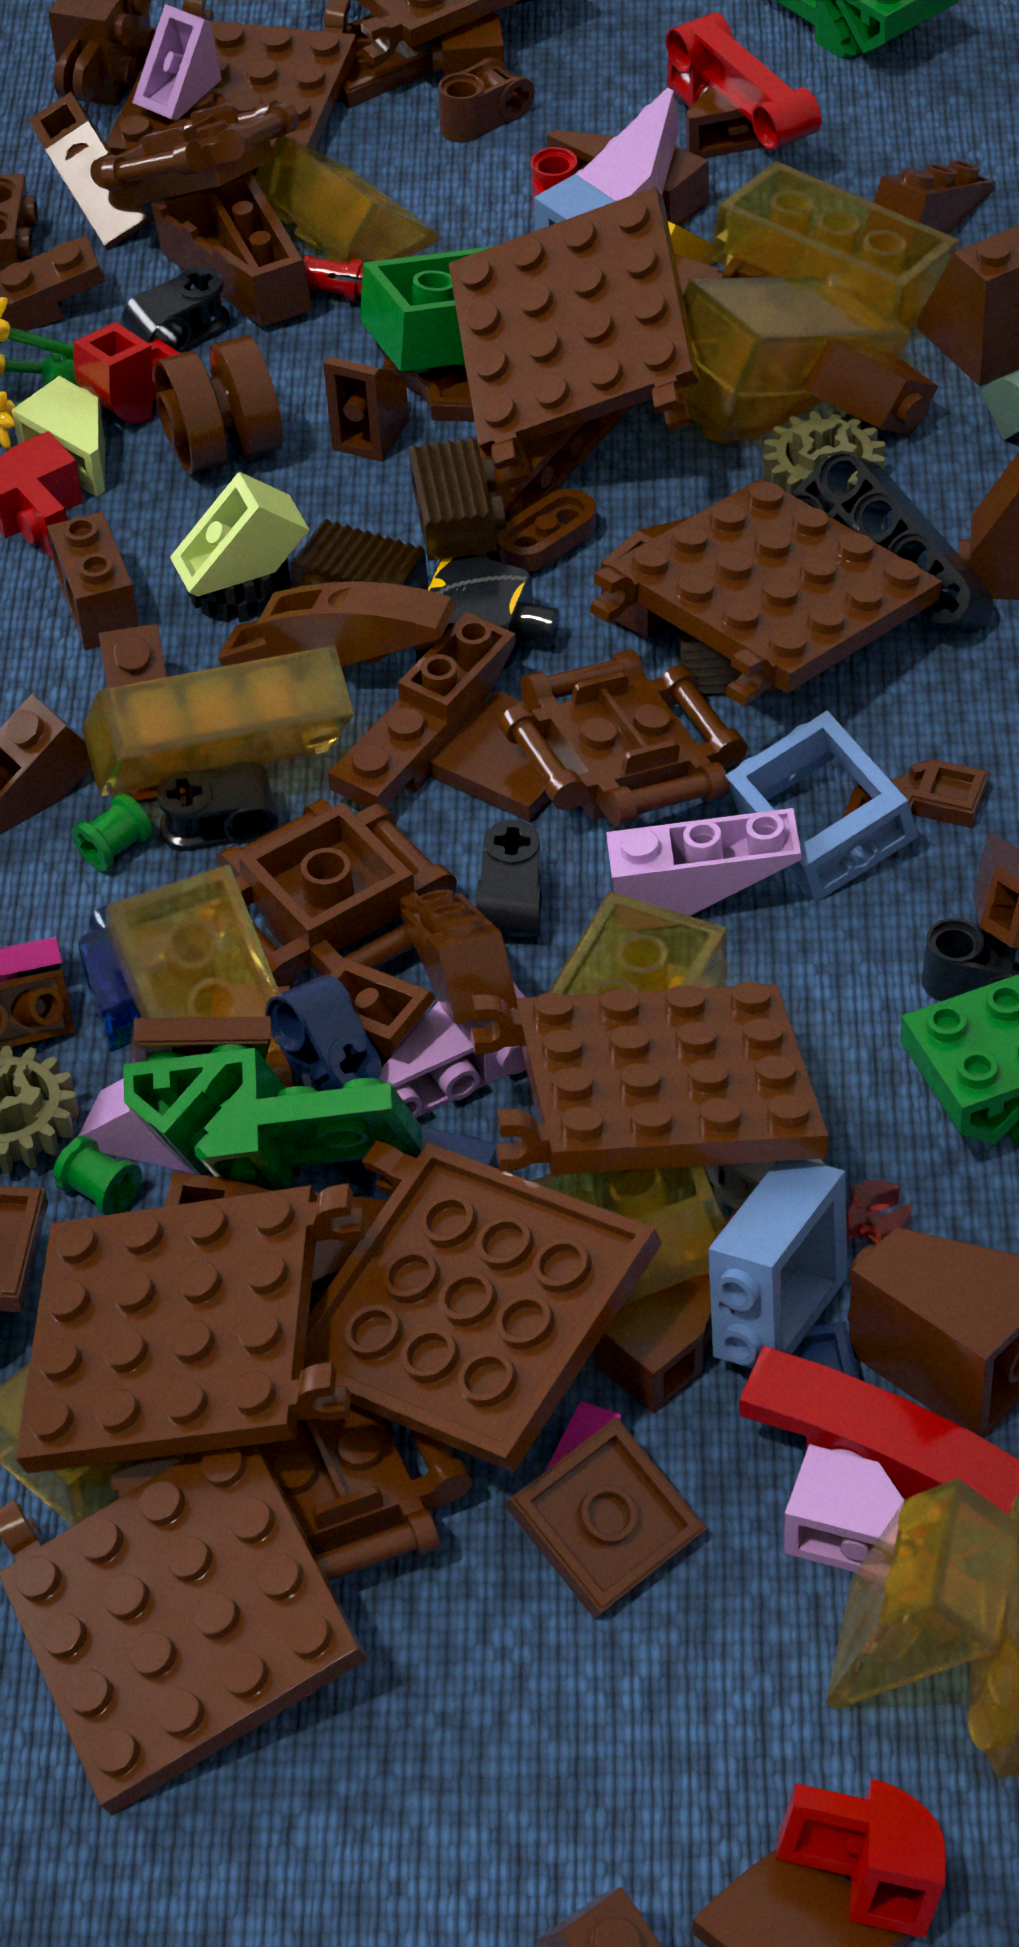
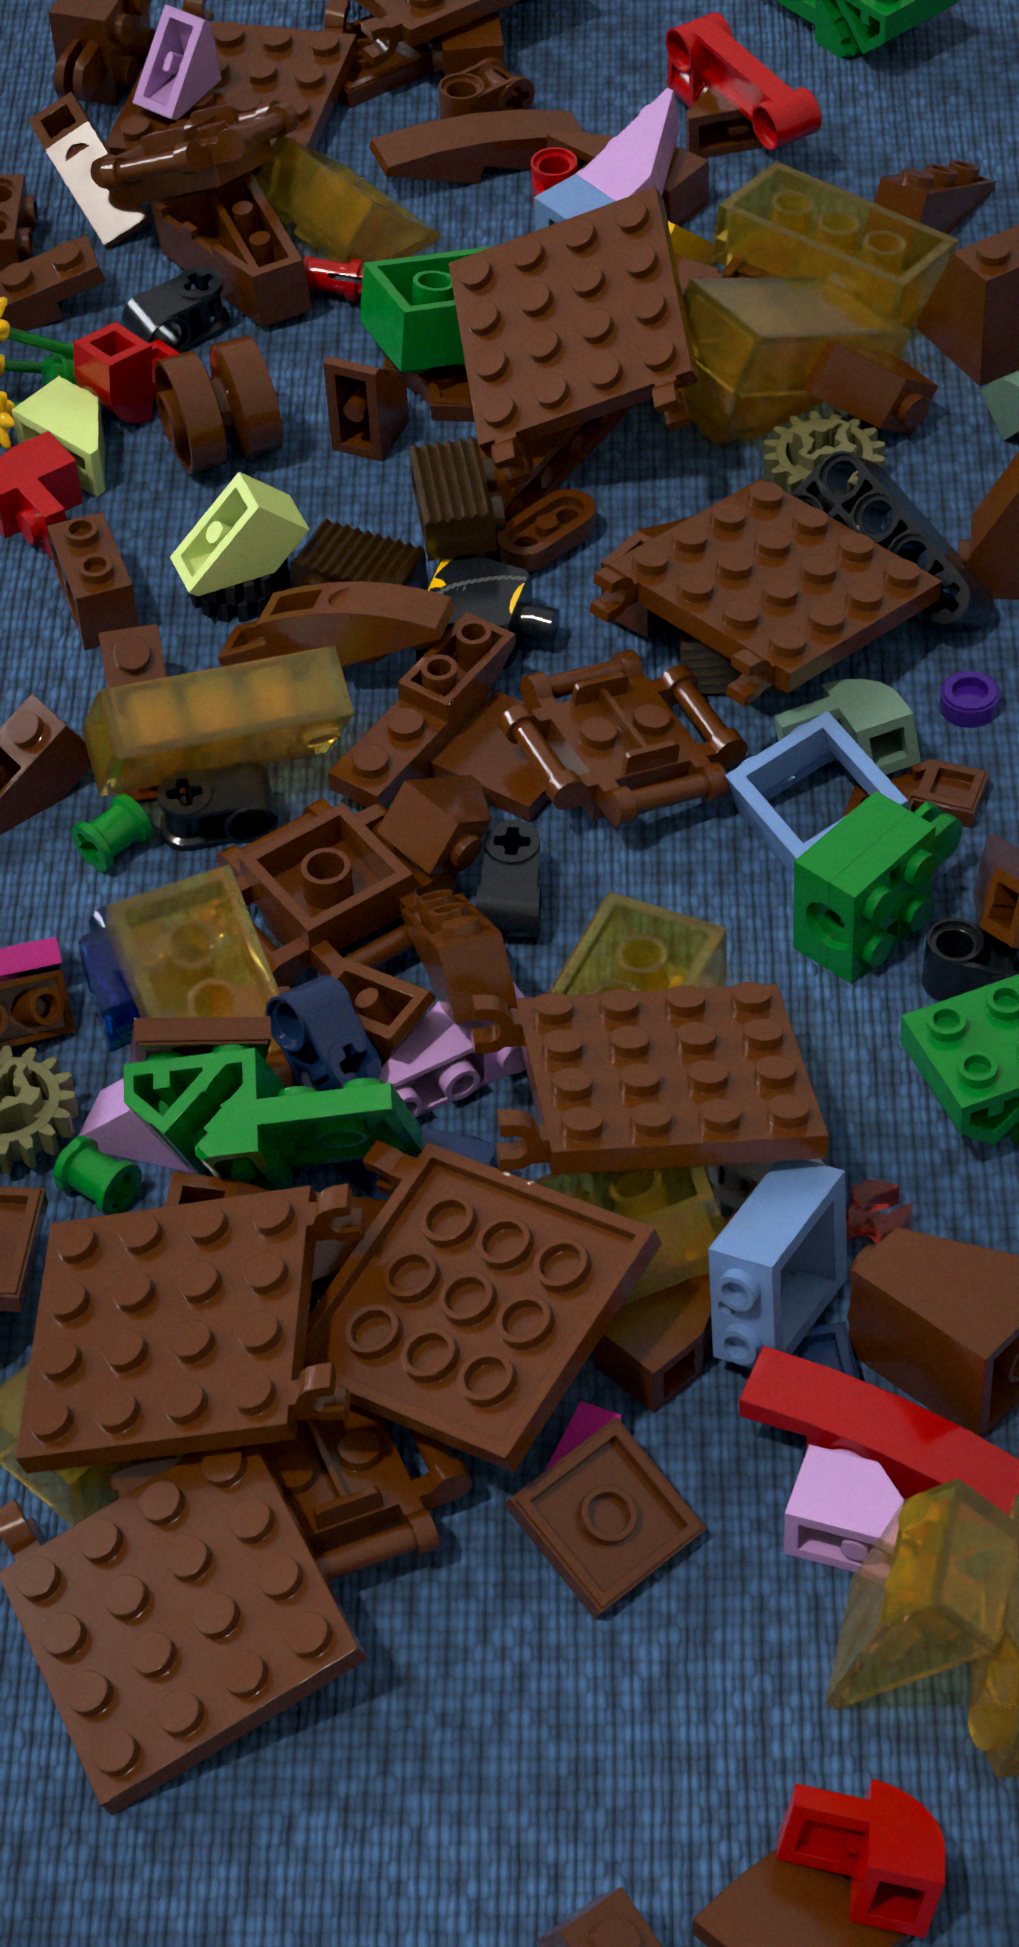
lavender slope [606,808,802,928] -> none
none -> reddish brown slope [369,109,585,184]
none -> reddish brown slope [376,775,492,875]
none -> sand green brick [774,679,921,775]
none -> green brick [793,791,963,984]
none -> dark purple tile [939,671,1000,728]

